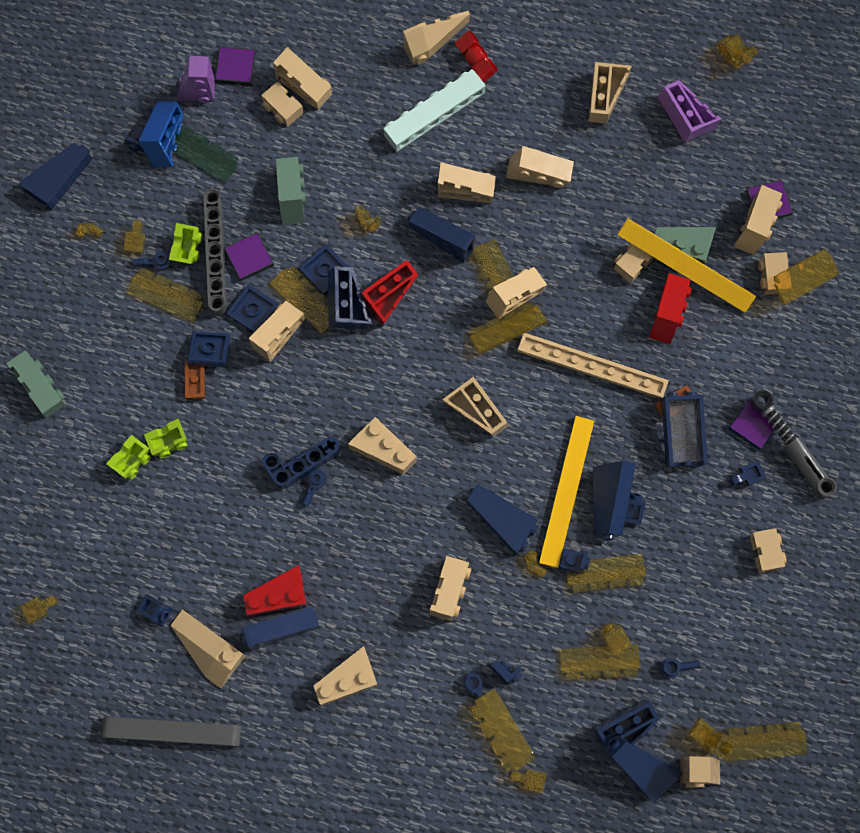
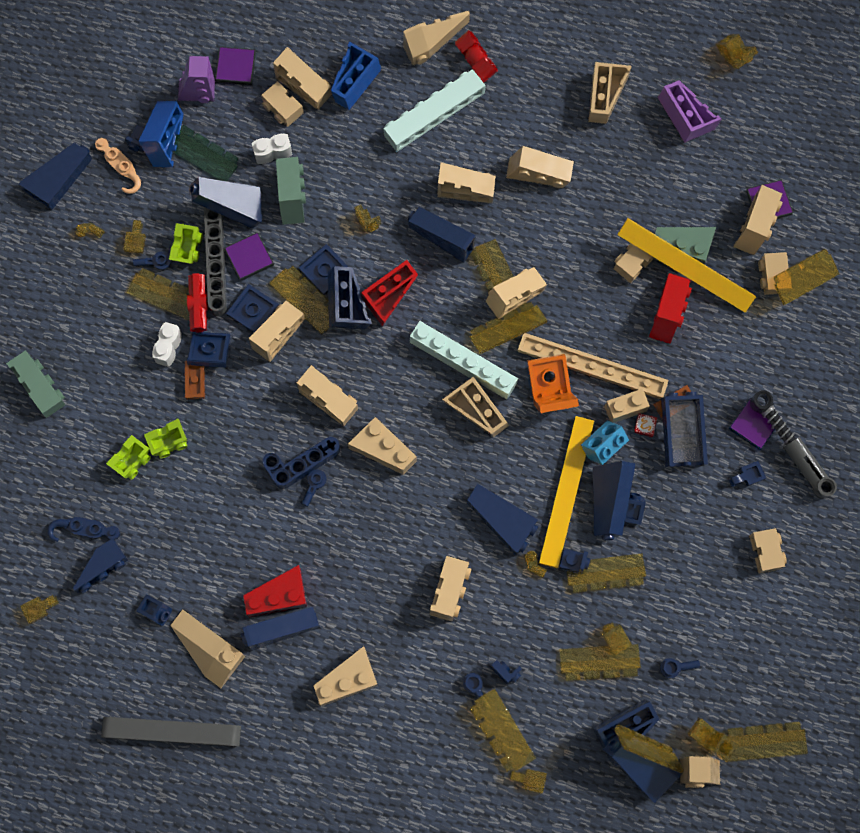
none -> dark blue piece [48,517,120,542]
none -> dark blue slope [73,538,128,593]
none -> light nougat piece [95,138,141,194]
none -> white brick [152,322,182,367]
none -> red piece [187,273,208,333]
none -> slope [189,177,262,228]
none -> white brick [252,134,292,164]
none -> tan wedge [297,365,358,427]
none -> blue wedge [331,42,382,110]
none -> light aqua brick [410,321,518,400]
none -> orange bracket [527,354,579,413]
none -> dark azure brick [581,420,629,465]
none -> tan brick [604,389,650,423]
none -> clear yellow windscreen [615,724,684,773]
none -> tile [634,413,657,437]

